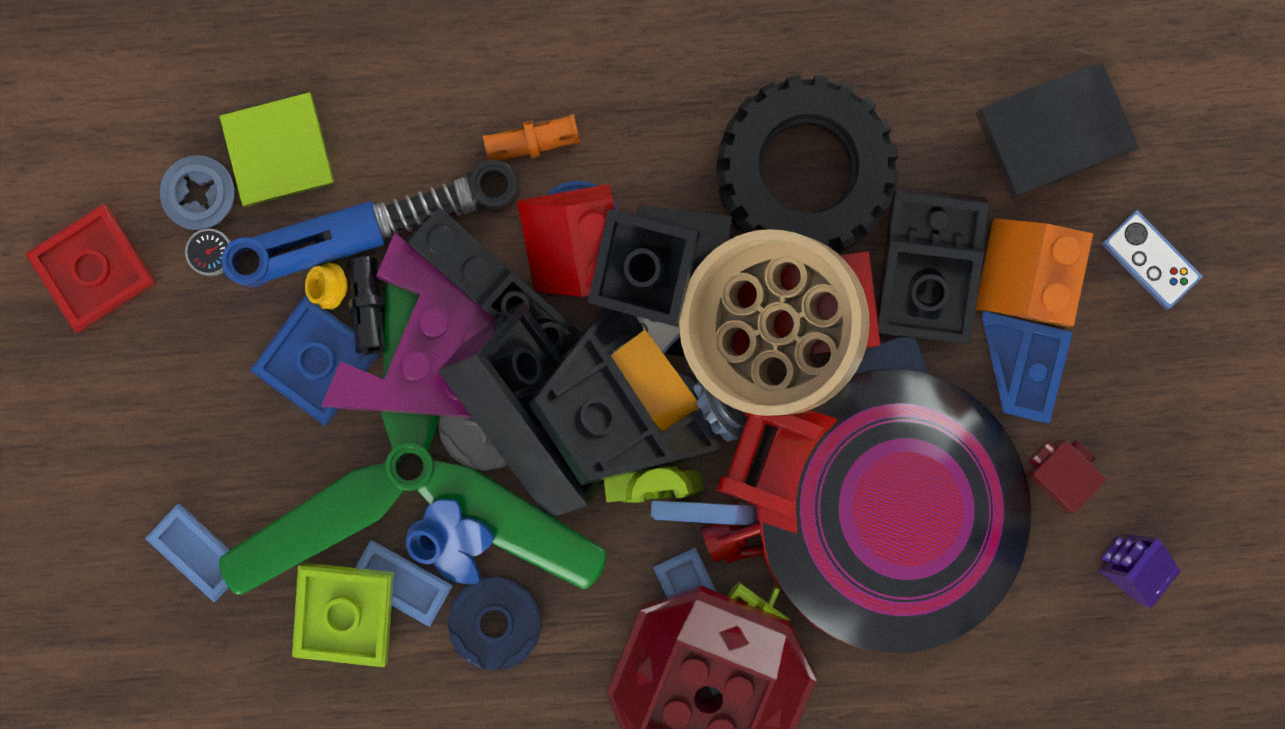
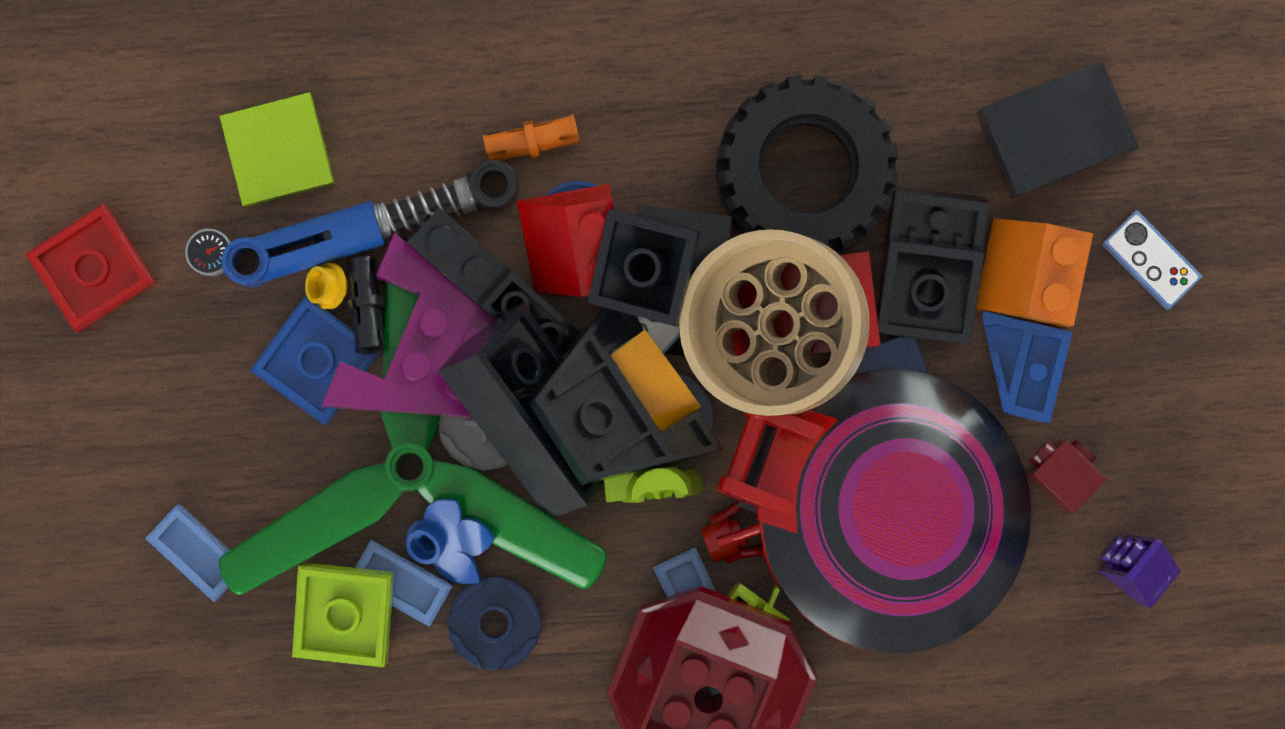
sand blue gear [160,155,236,230] -> none
medium blue tile [651,501,757,525] -> none
sand blue gear [694,379,748,442] -> none

